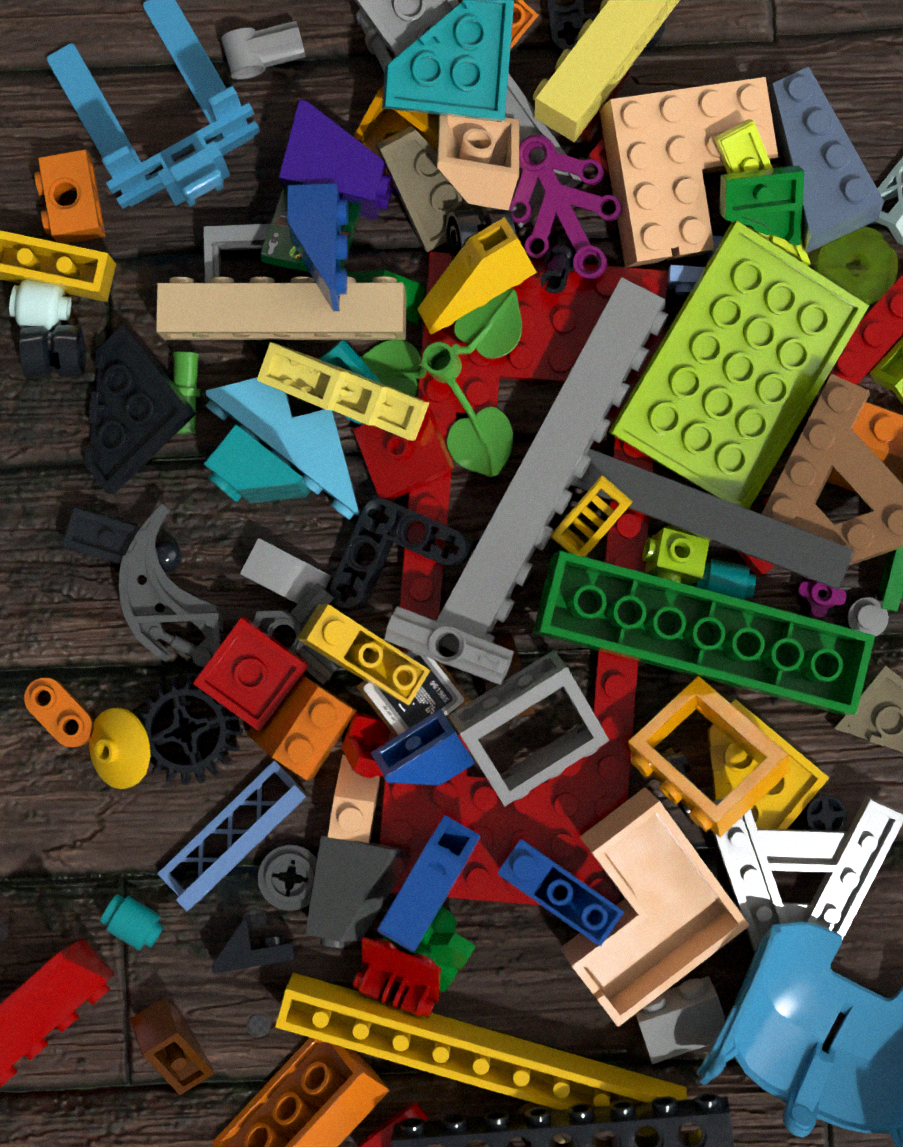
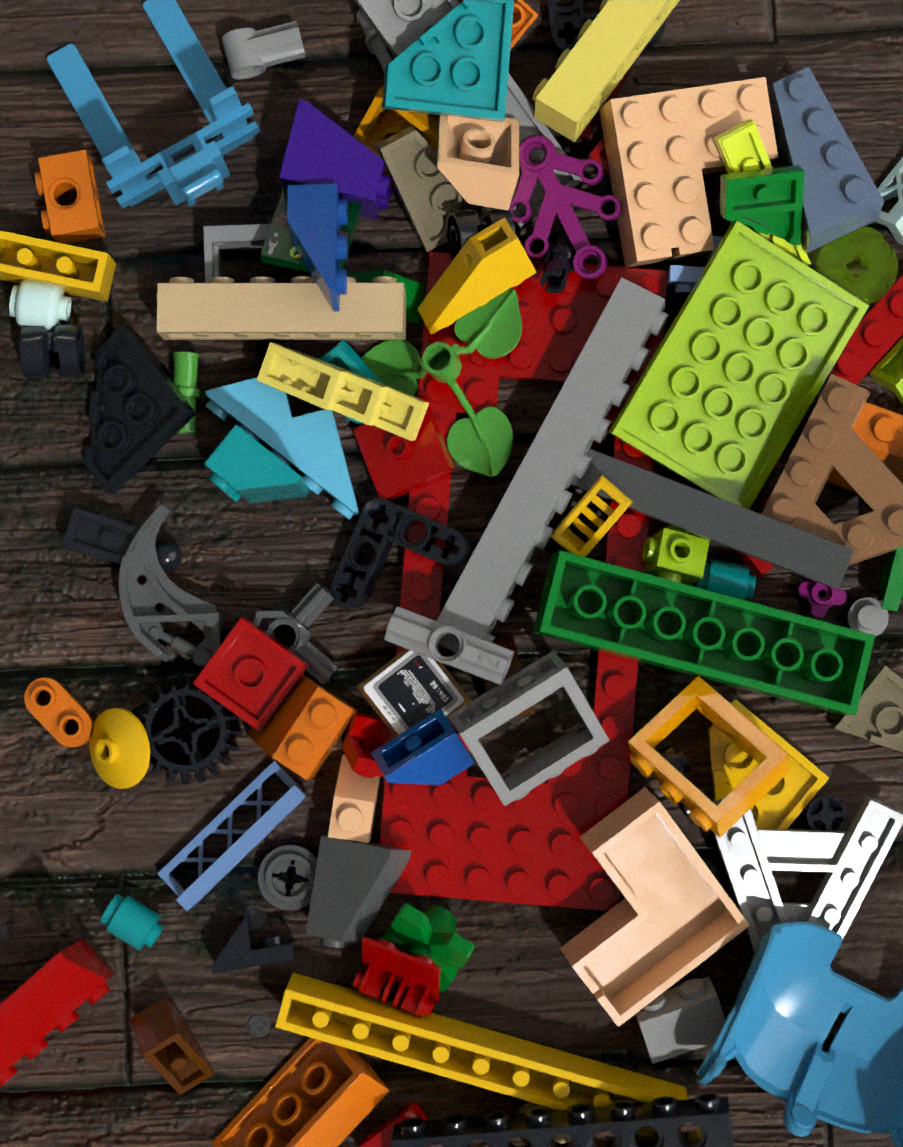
light grey slope [240,538,332,604] -> none
yellow slope [297,604,430,705] -> none
blue slope [377,815,481,952] -> none
blue slope [497,839,624,947] -> none

